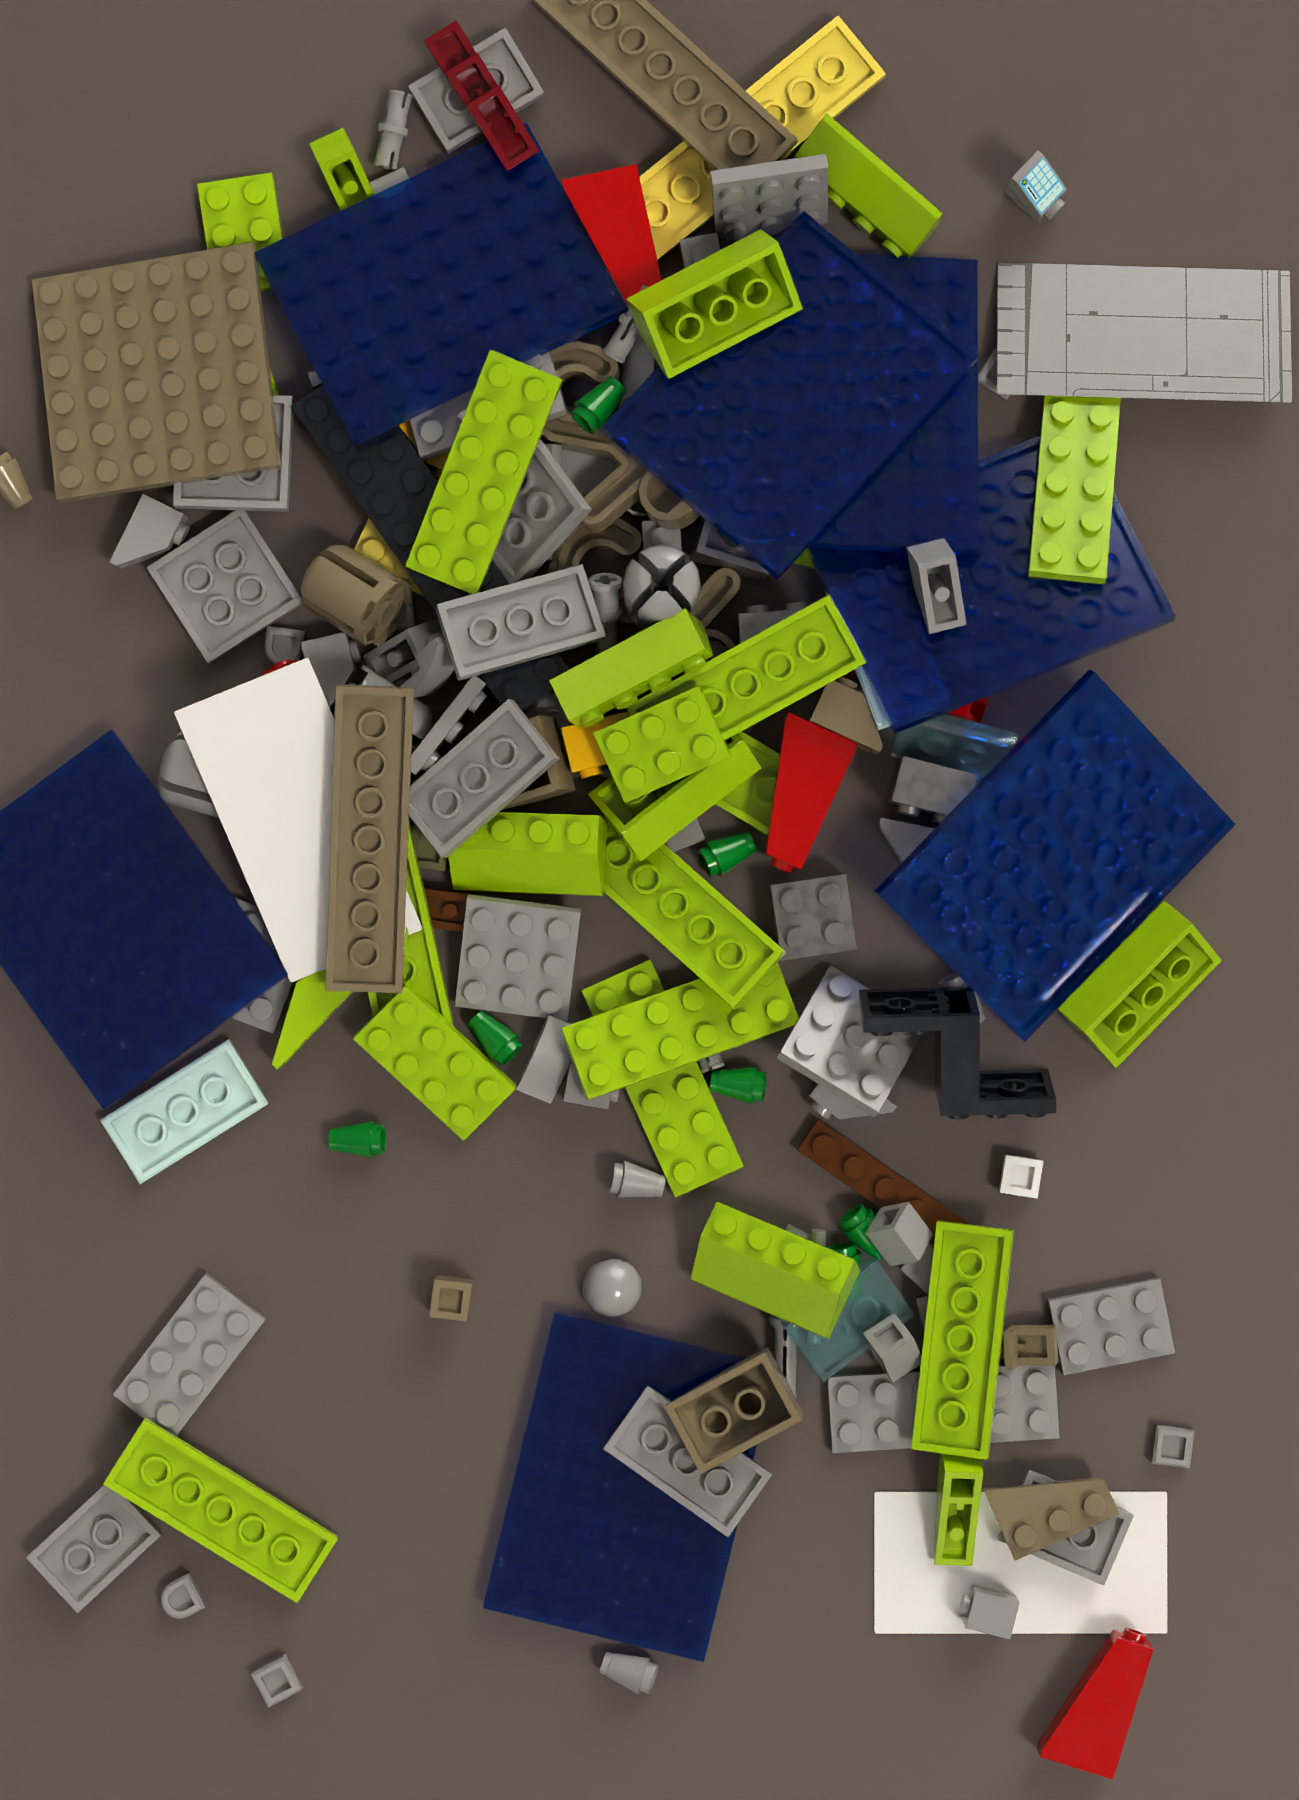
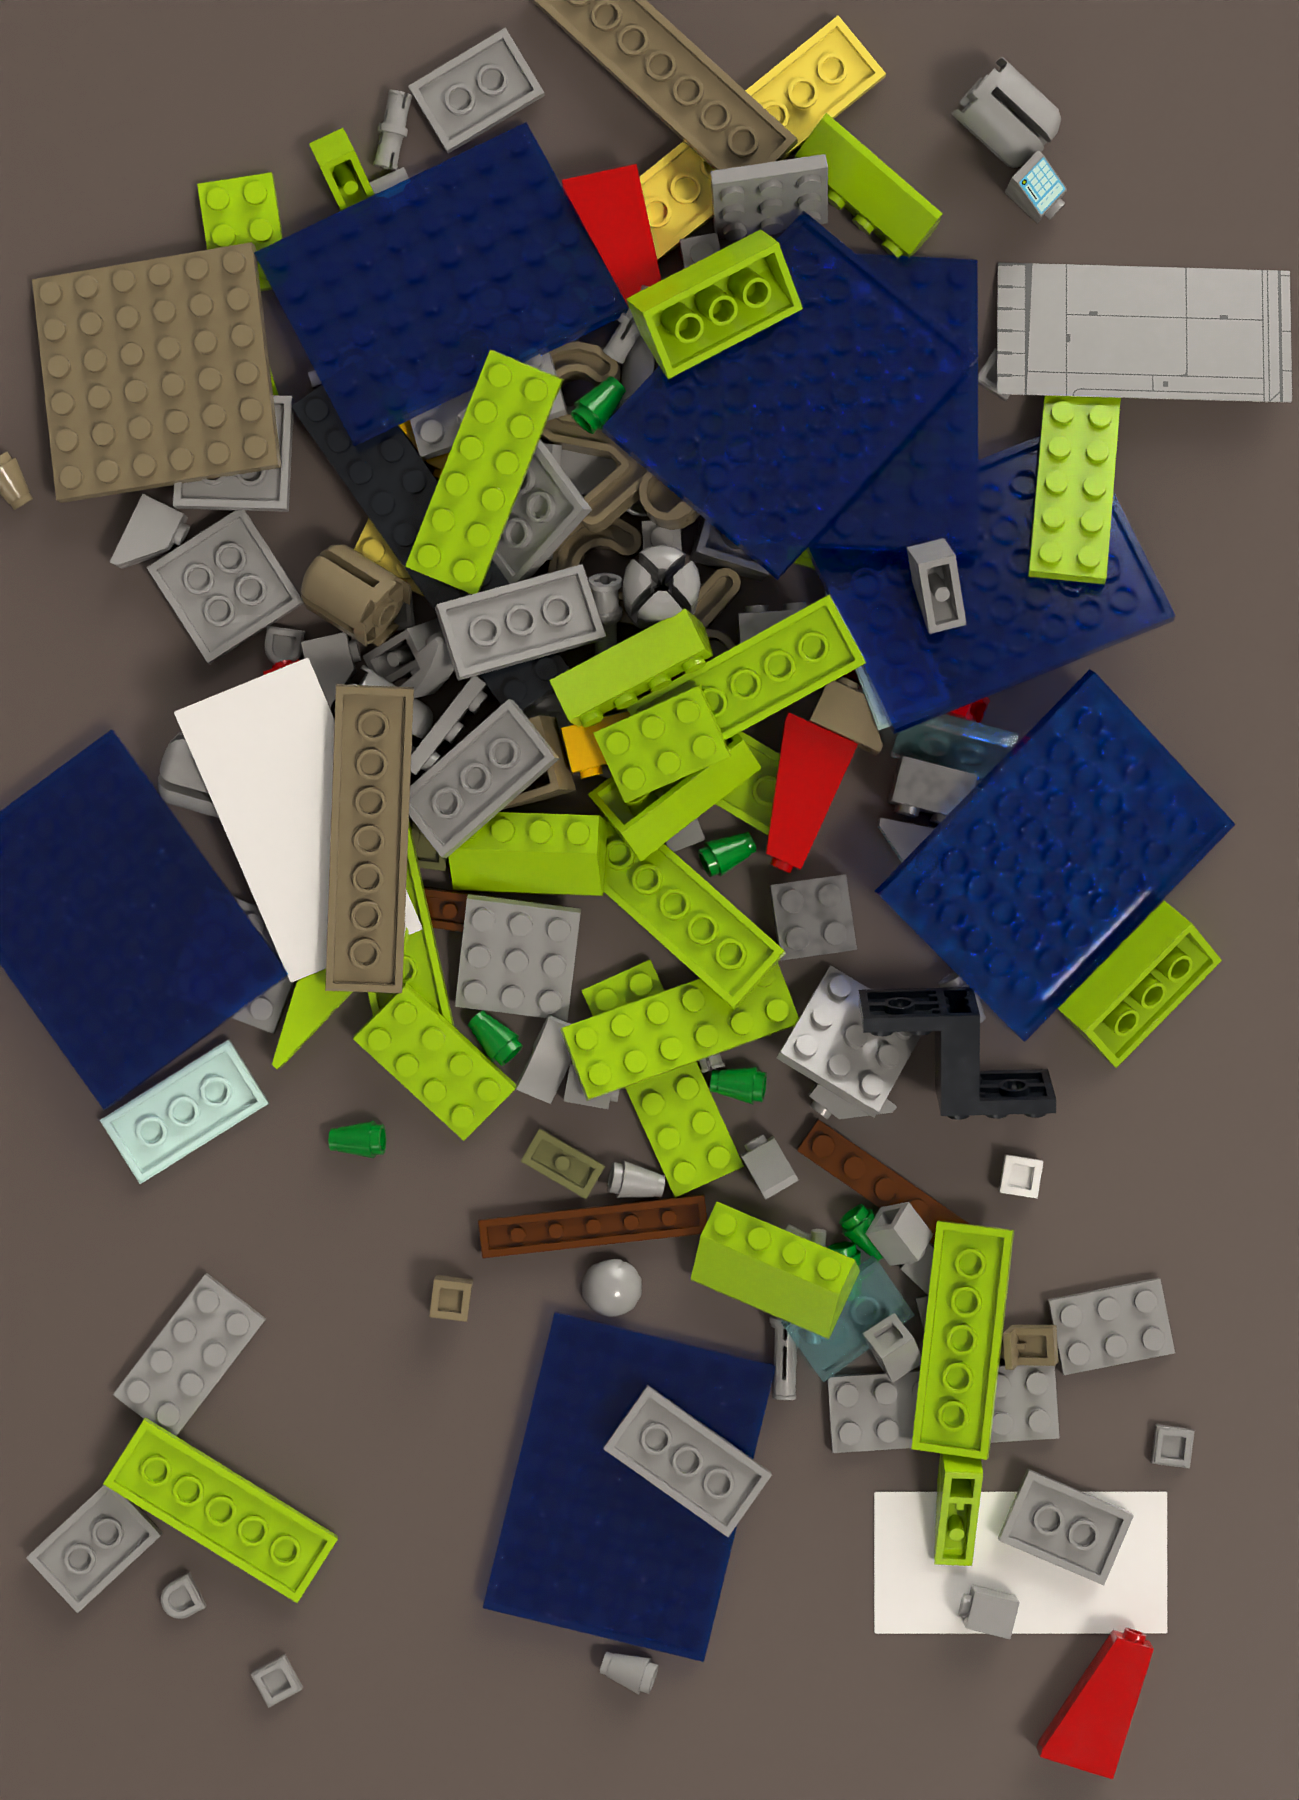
dark red slope [423,20,539,171] -> none
dark tan slope [664,1347,804,1474] -> none
dark tan wing [983,1477,1119,1561] -> none
none -> reddish brown plate [478,1194,707,1258]
none -> olive plate [521,1128,605,1199]
none -> light grey slope [741,1134,799,1200]
none -> light grey cylinder [951,57,1061,168]

